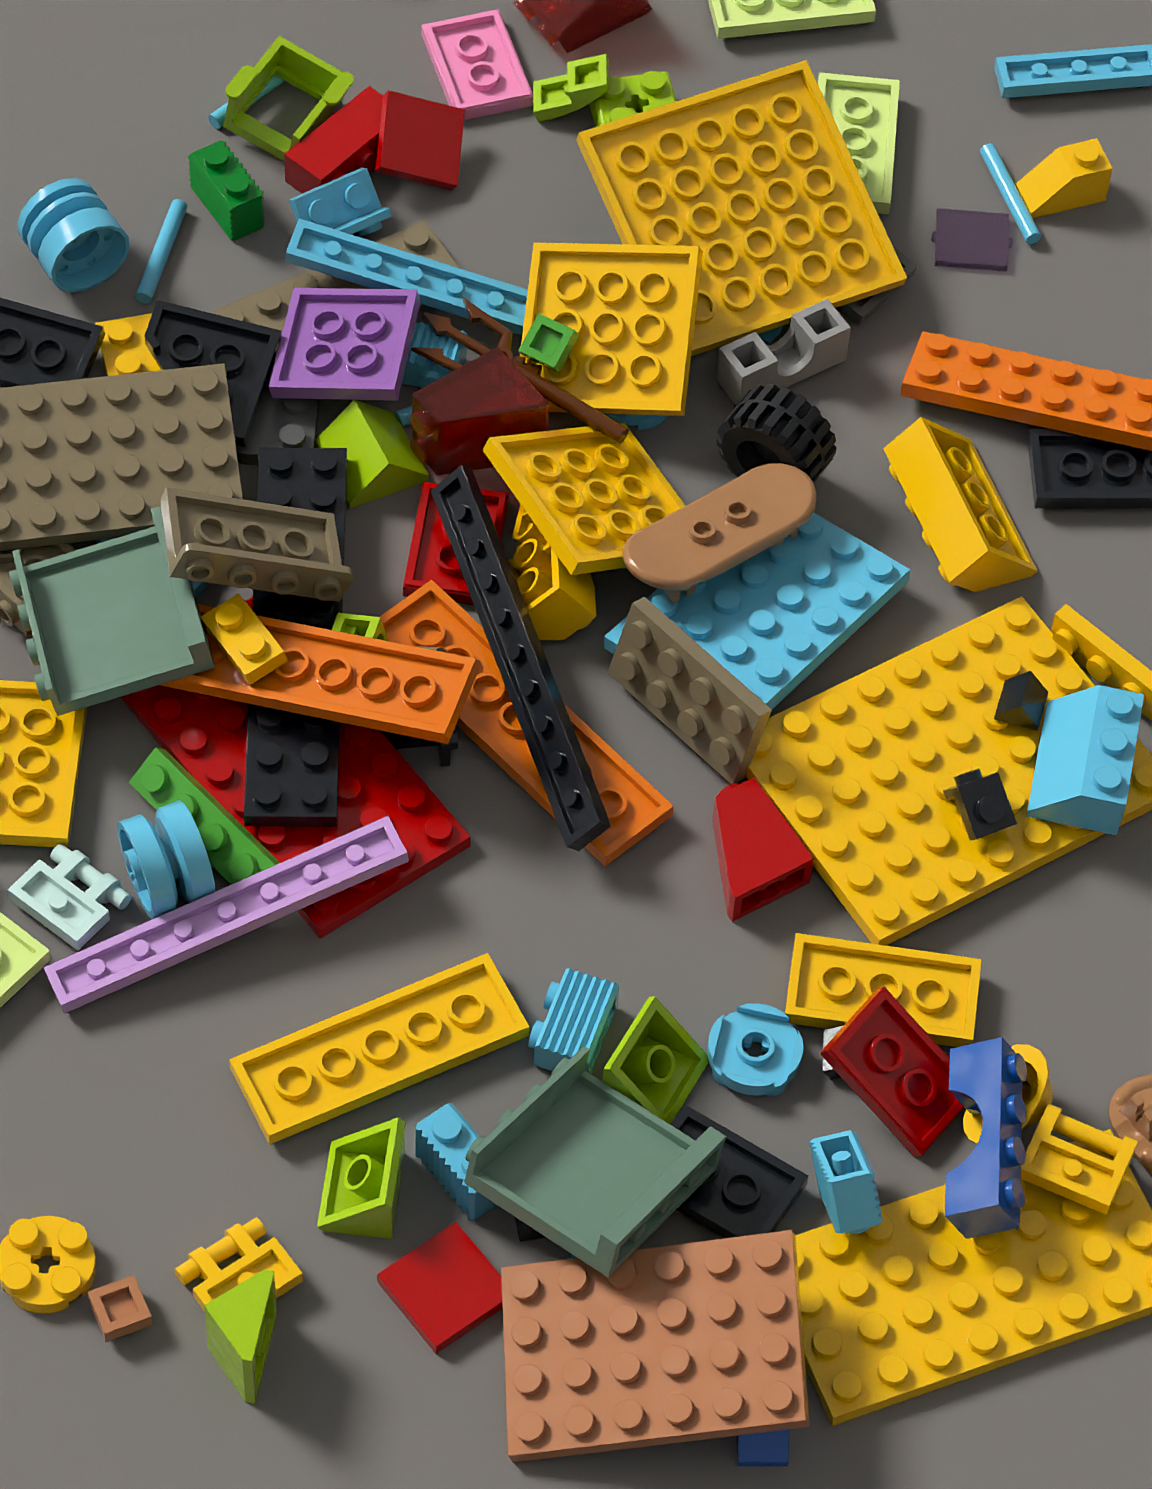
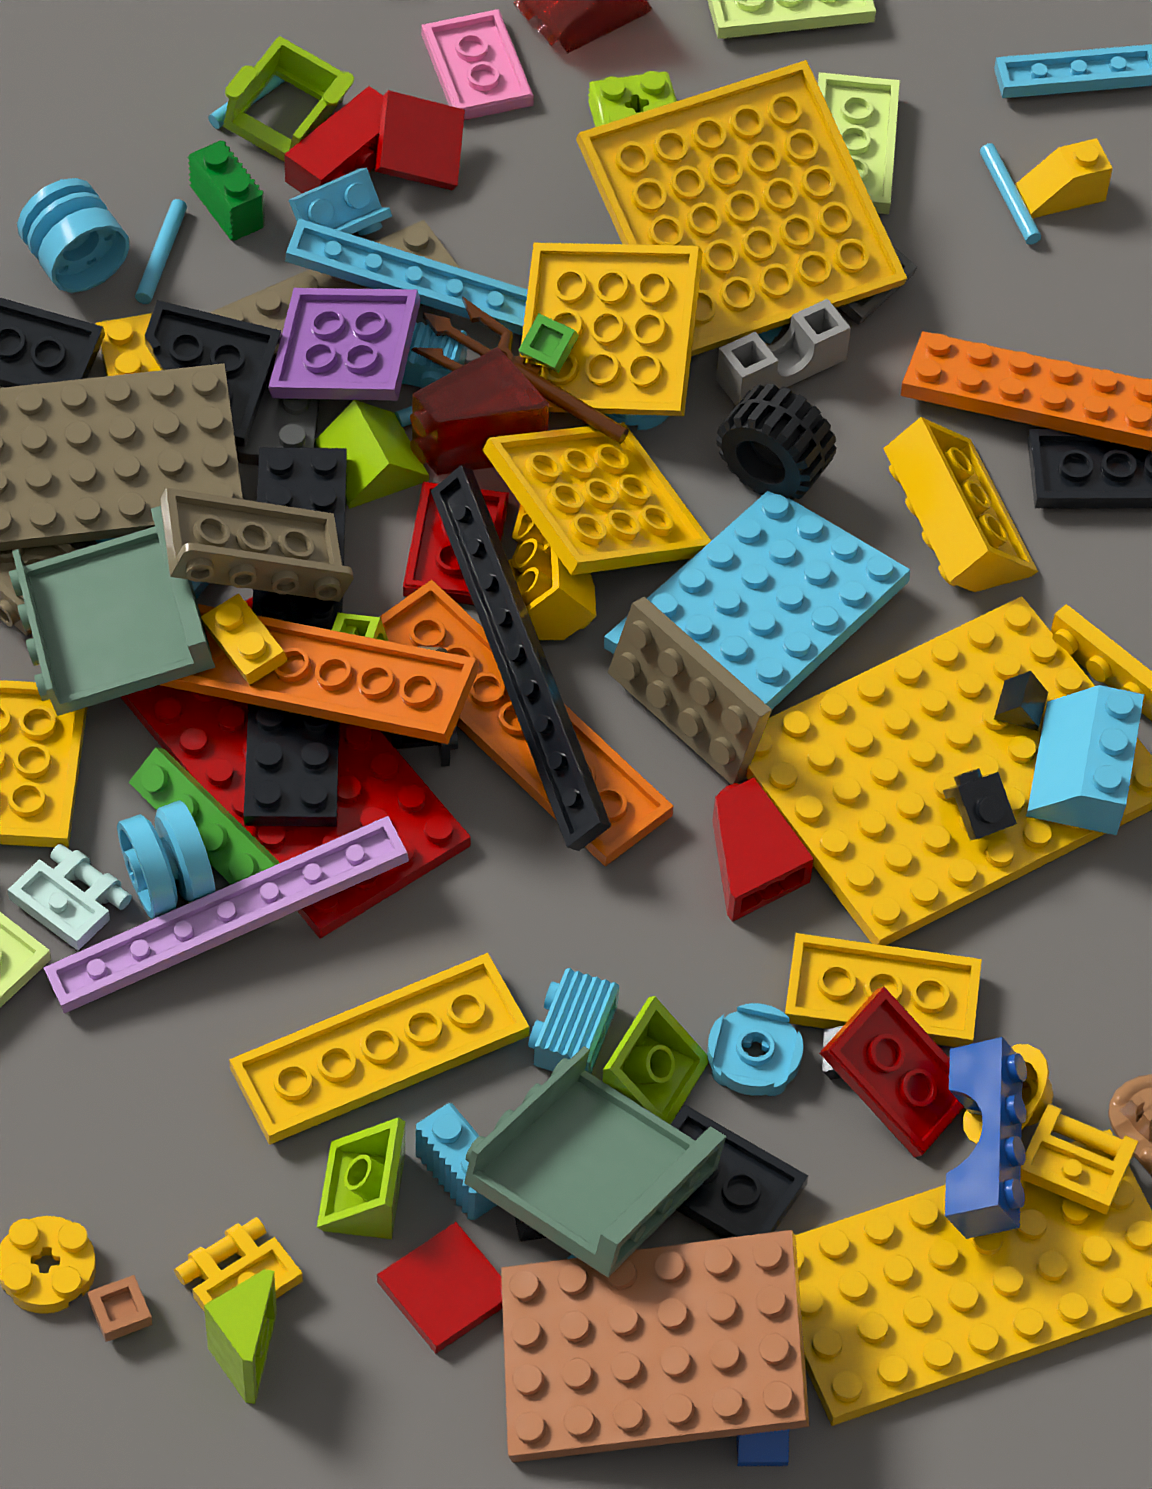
lime slope [533,54,609,122] -> none
medium nougat piece [622,463,817,604] -> none
medium azure brick [809,1130,883,1234] -> none
clear purple piece [931,208,1013,272] -> none

